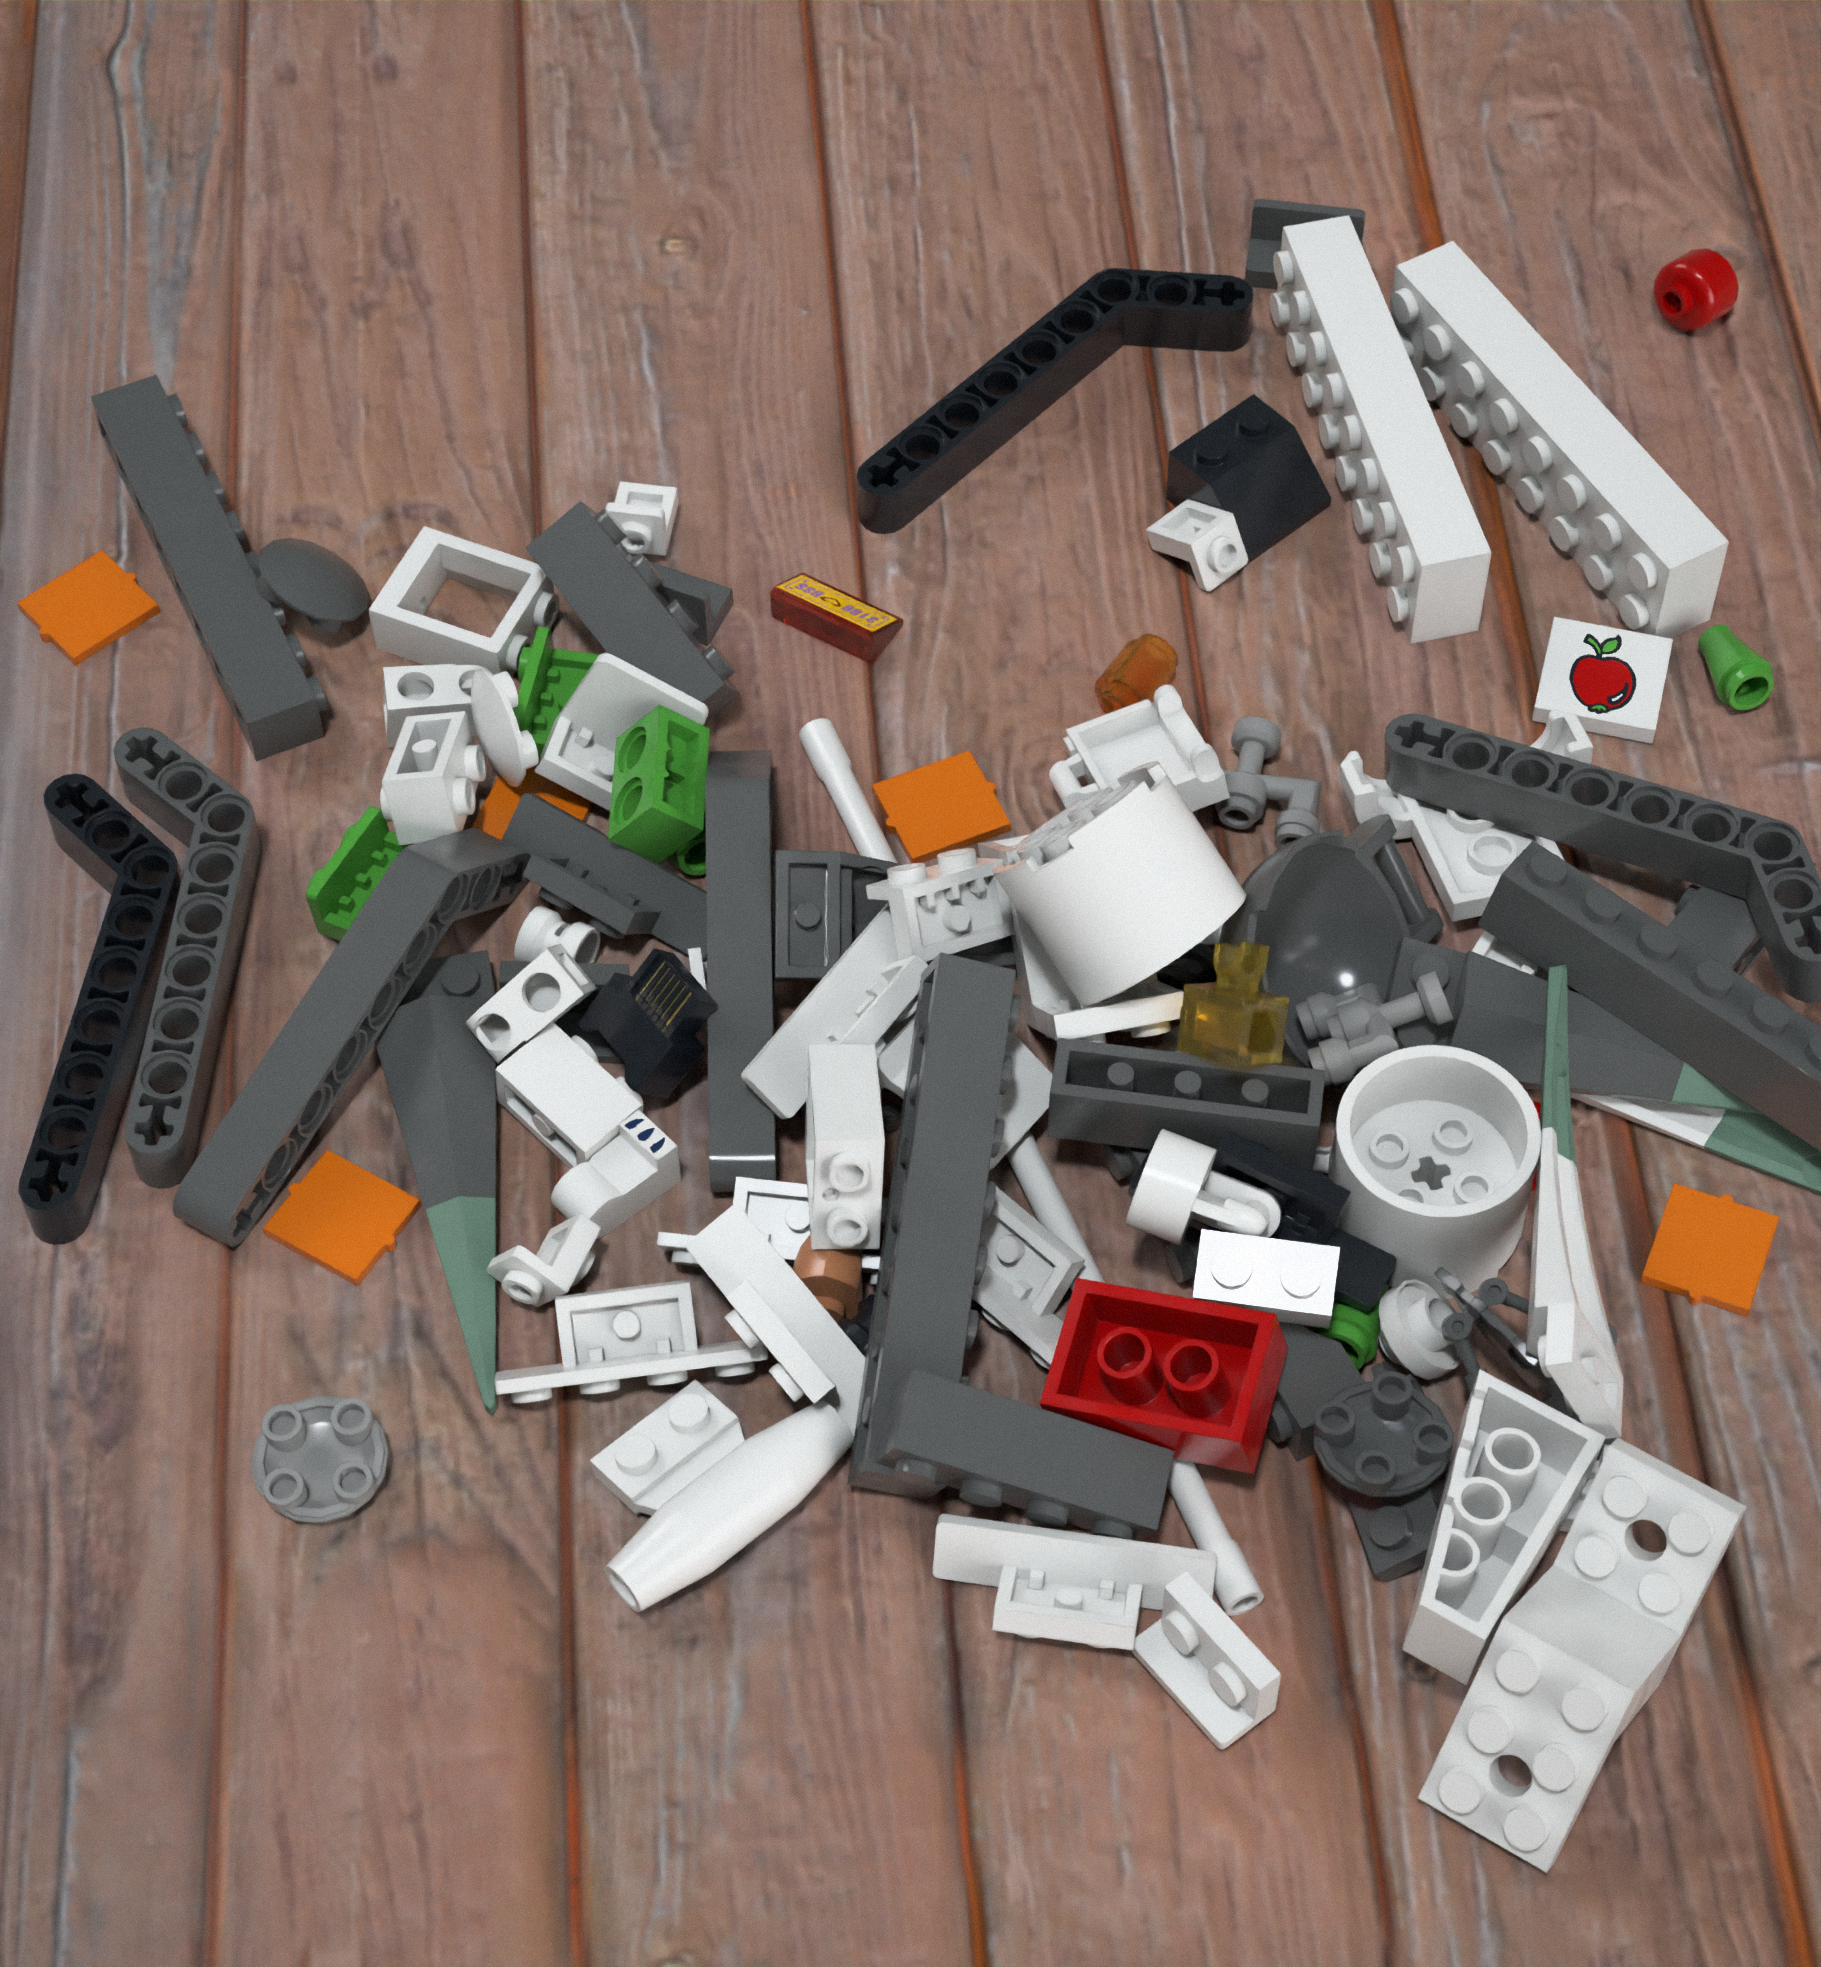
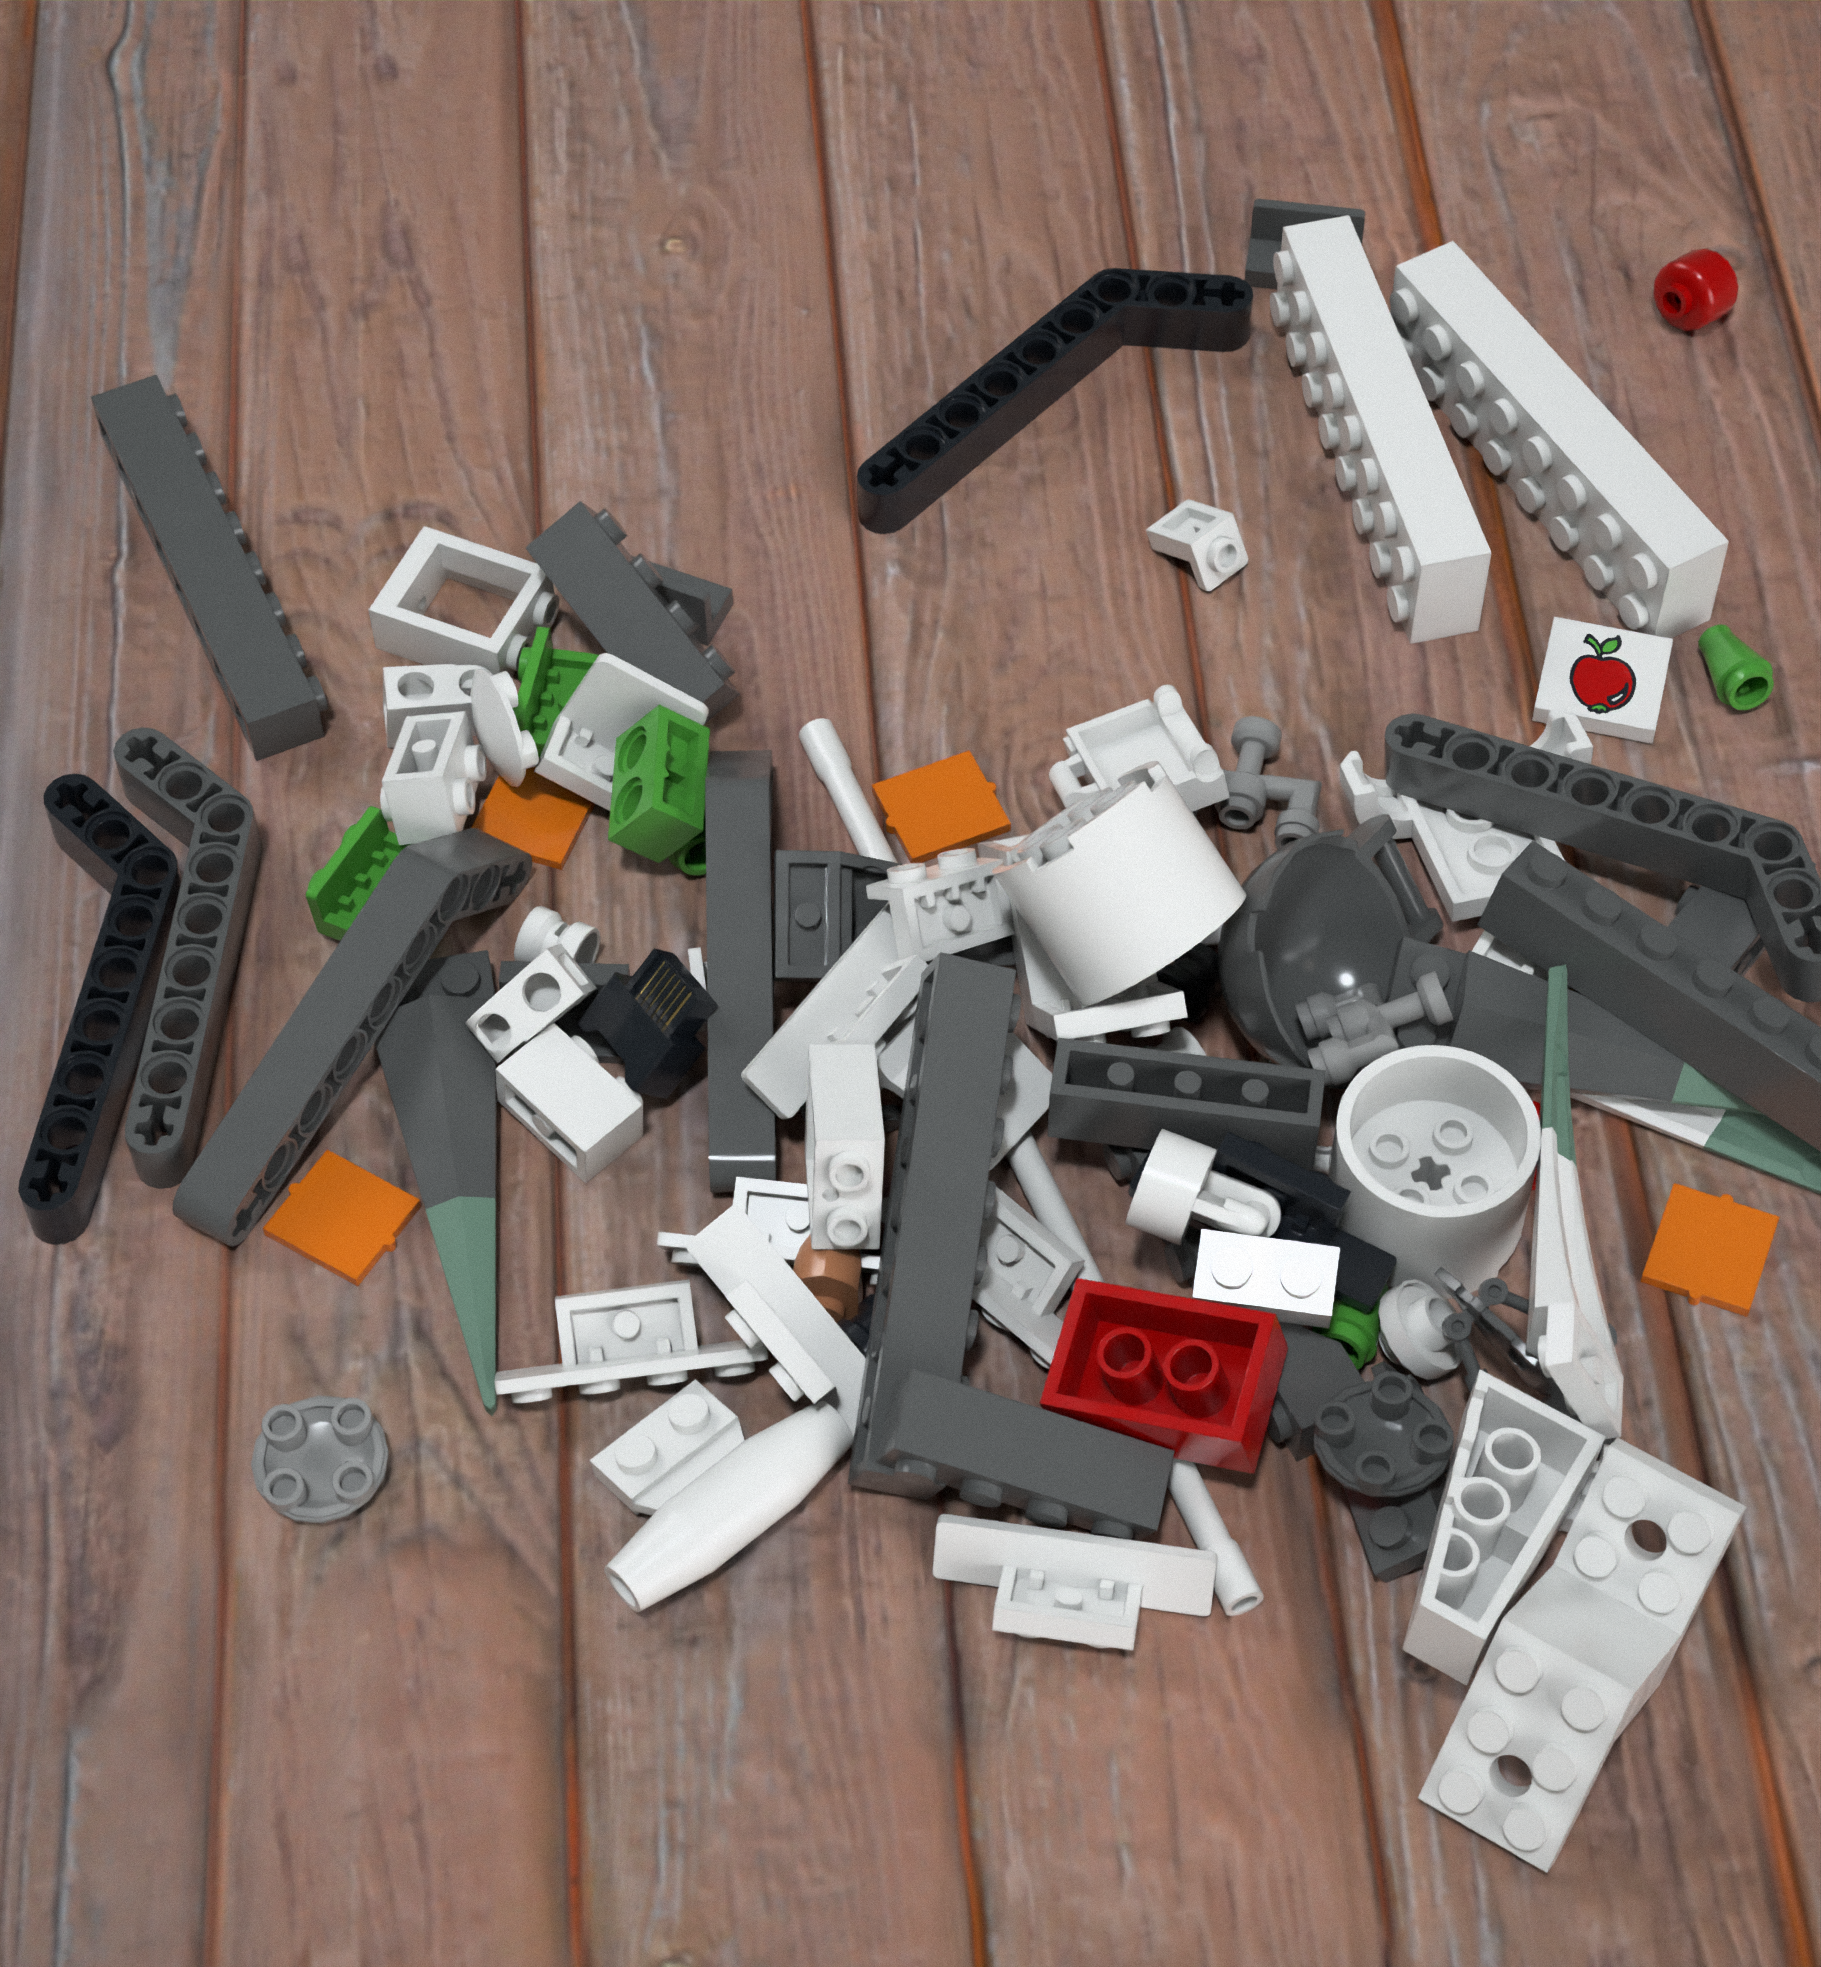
orange piece [17,550,160,666] -> none
dark grey dish [255,538,369,634] -> none
white bracket [486,1213,601,1307] -> none
dark grey bracket [502,793,707,960] -> none
white leg [551,1109,681,1239] -> none
white bracket [606,482,679,556] -> none
clear red slope [770,573,903,664] -> none
clear orange brick [1094,634,1179,714] -> none
white bracket [1131,1571,1281,1749] -> none
black slope [1166,394,1331,565] -> none
clear yellow brick [1177,941,1289,1067] -> none

